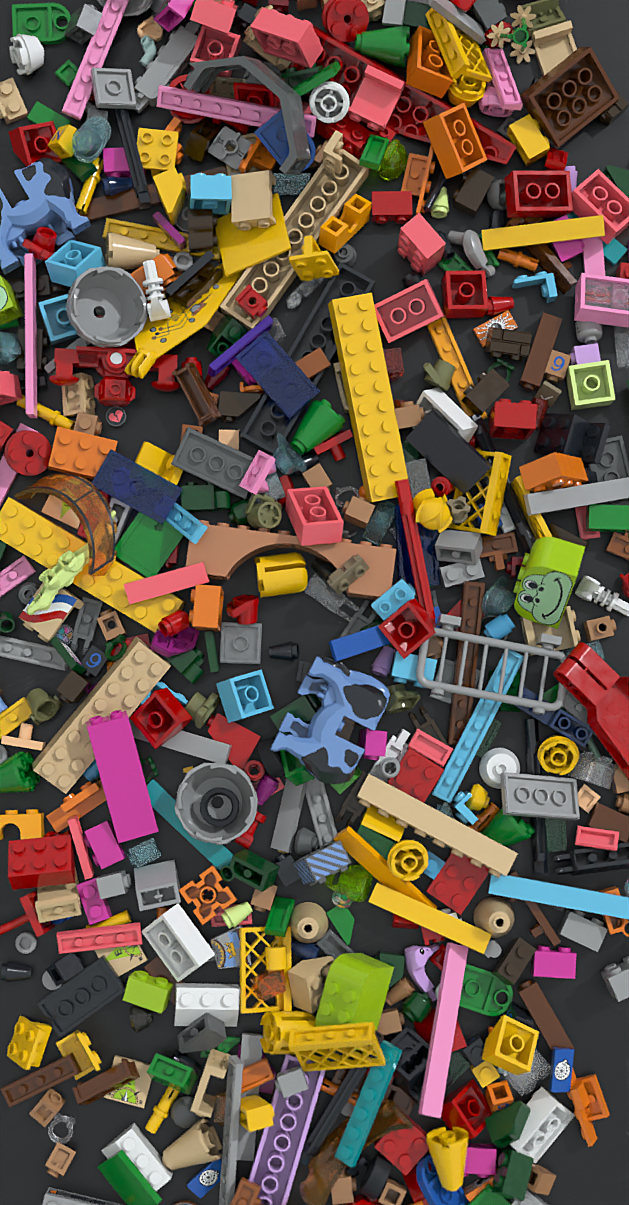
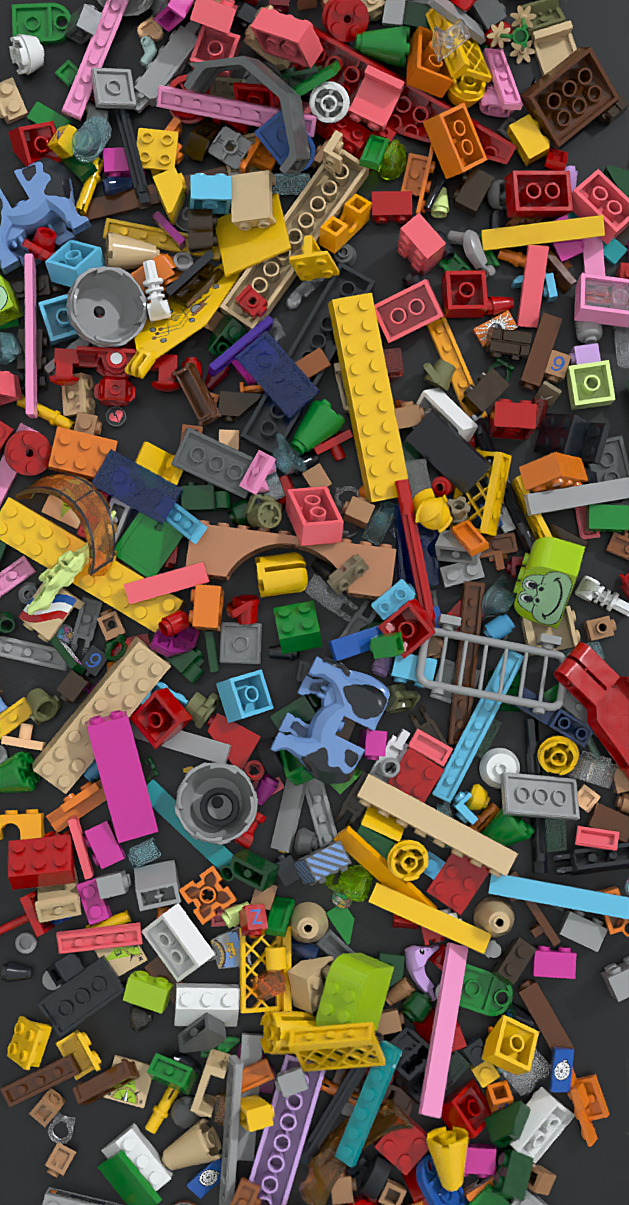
none -> brick [239,904,268,938]
none -> green brick [273,600,323,654]
none -> green brick [370,632,405,659]
none -> clear slope [431,18,471,62]
none -> orange tile [450,520,489,557]
none -> coral tile [517,244,549,328]

